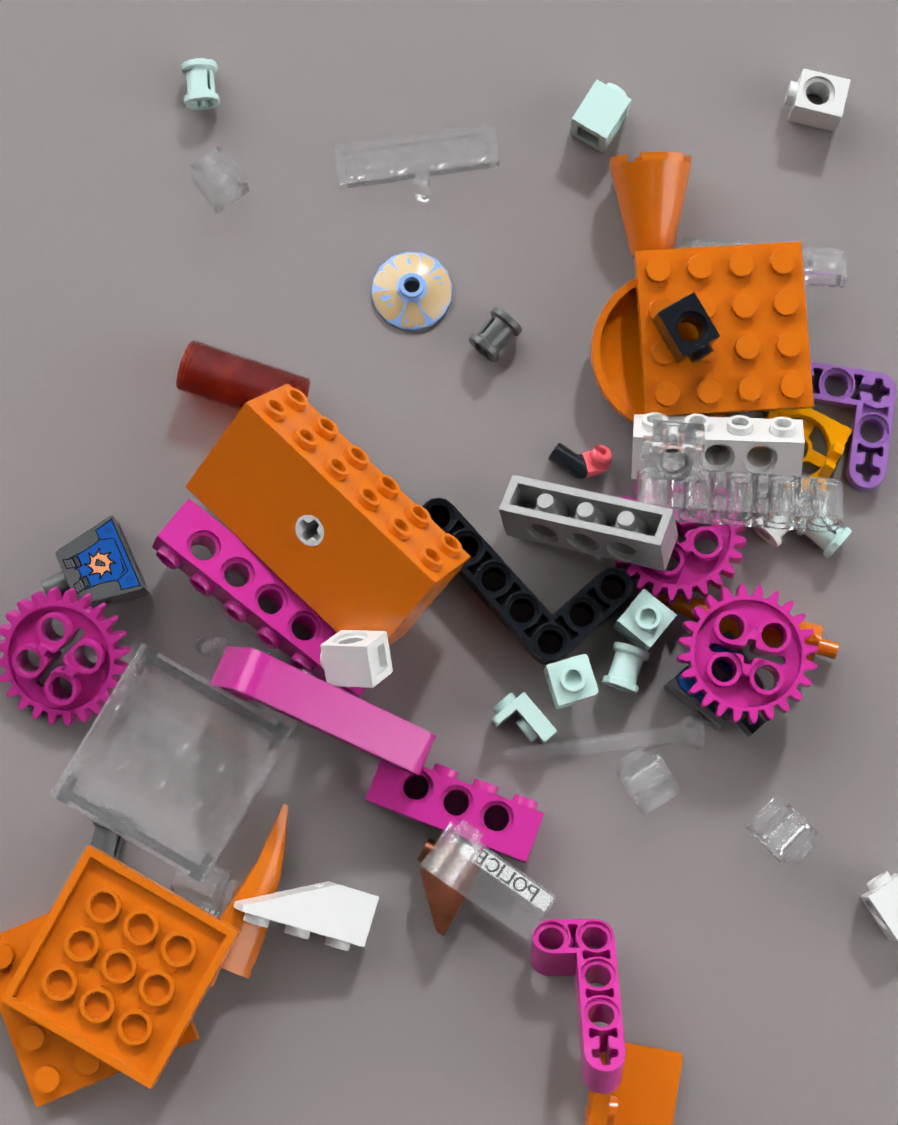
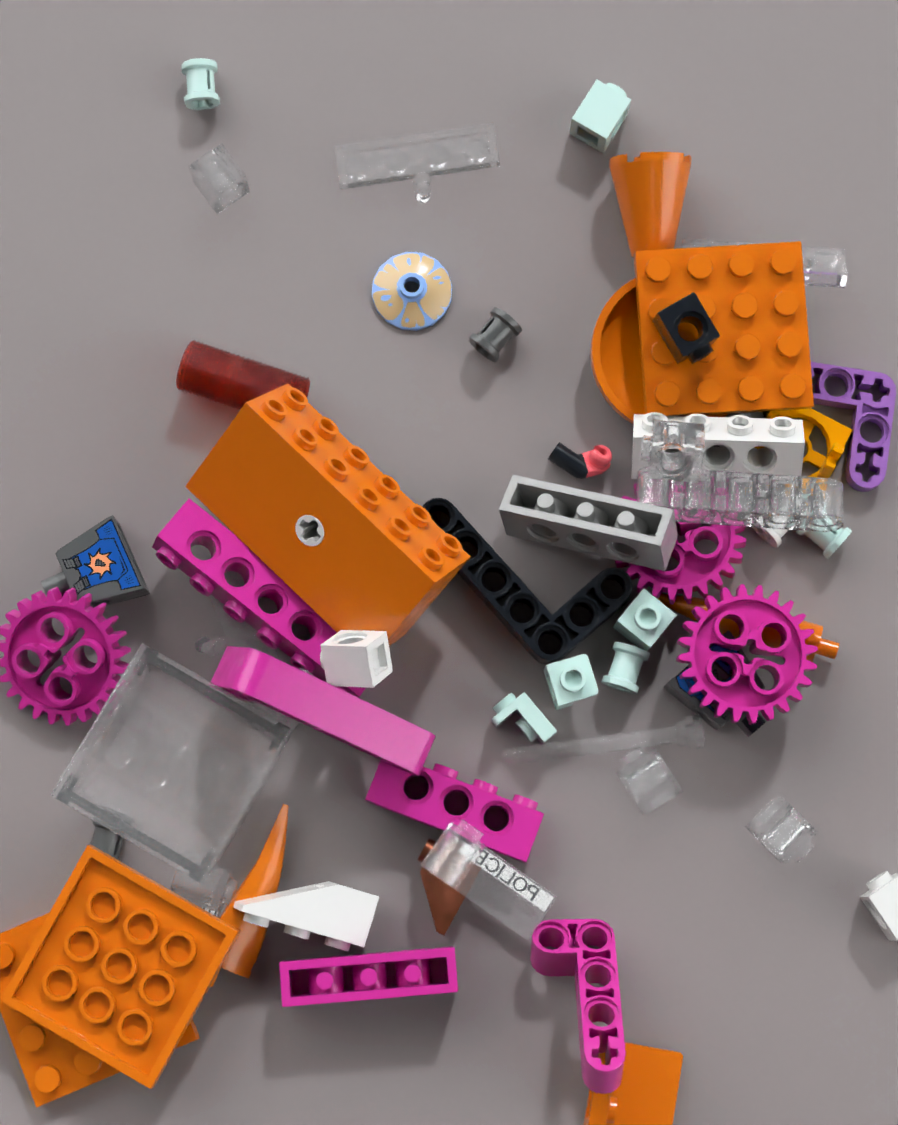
white brick [784,68,851,132] -> none
none -> dark pink brick [279,946,458,1007]

